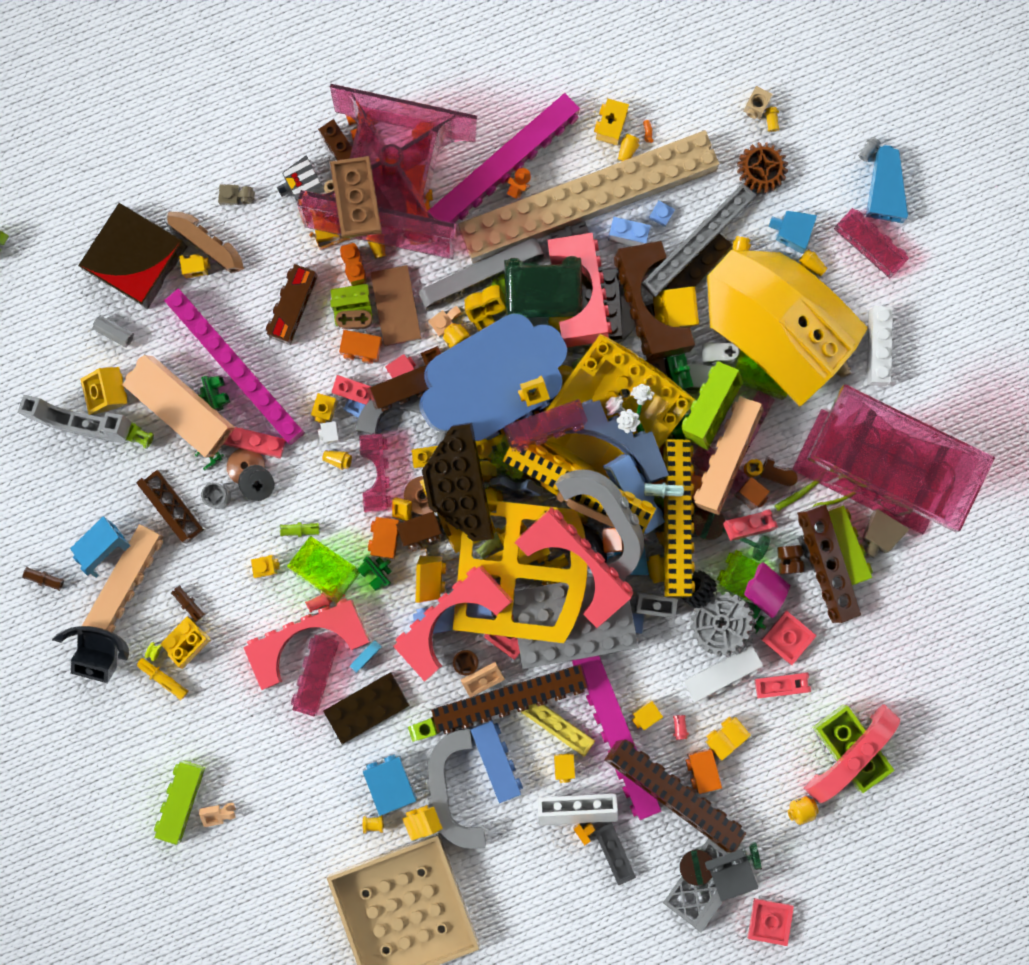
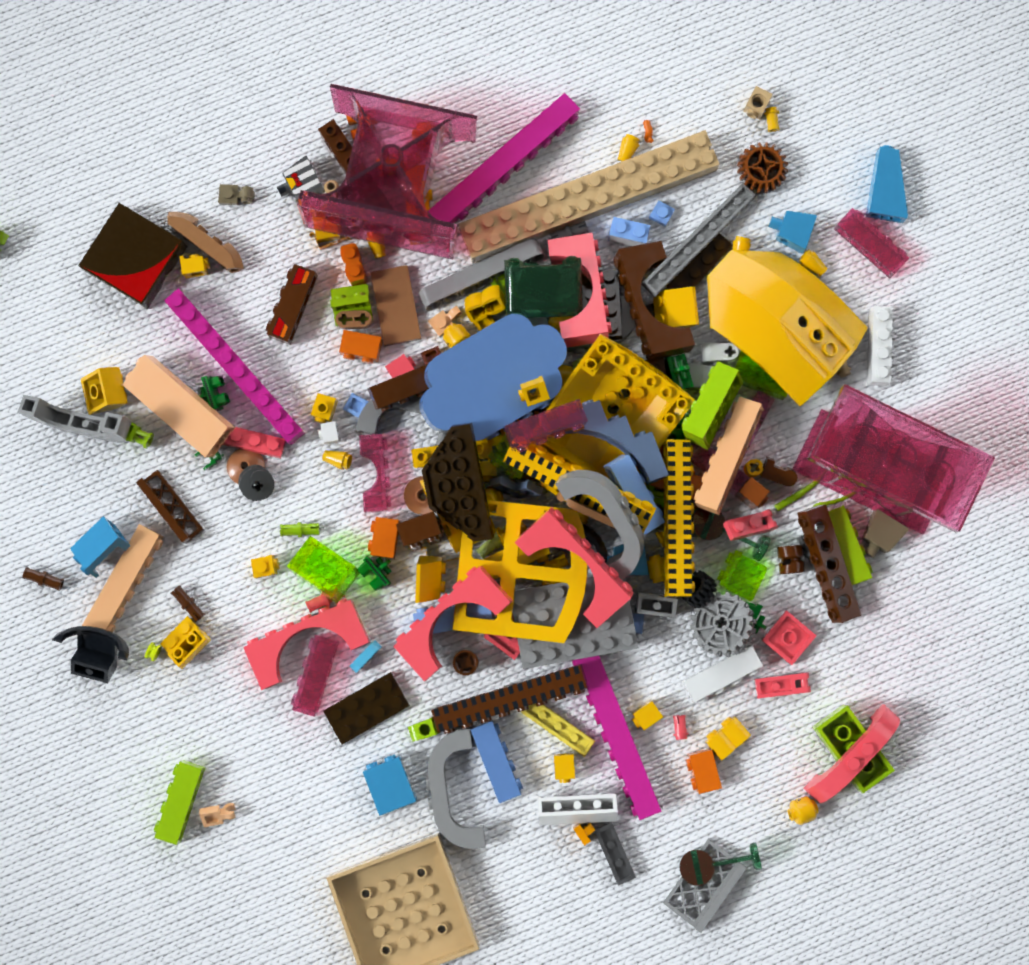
light grey axle [92,315,134,348] -> none
yellow axle [137,658,189,700] -> none
light grey wheel [201,482,231,509] -> none
medium nougat tile [330,156,382,239] -> none
coral hinge [331,375,372,405] -> none
yellow bush [362,815,384,834] -> none
yellow tile [392,497,412,521] -> none
yellow brick [402,805,443,840] -> none
light nougat panel [461,662,505,698] -> none
orange hips [507,168,531,199] -> none
yellow brick [594,98,629,145] -> none
slope [602,528,624,553] -> none
reddish brown brick [604,739,746,853] -> none
white plant [606,384,654,434] -> none
light aqua axle [644,482,684,498] -> none
dark grey bracket [705,849,758,901] -> none
dark pink slope [744,562,791,618] -> none
coral plate [747,898,794,946] -> none
light grey pin [858,137,881,162] -> none

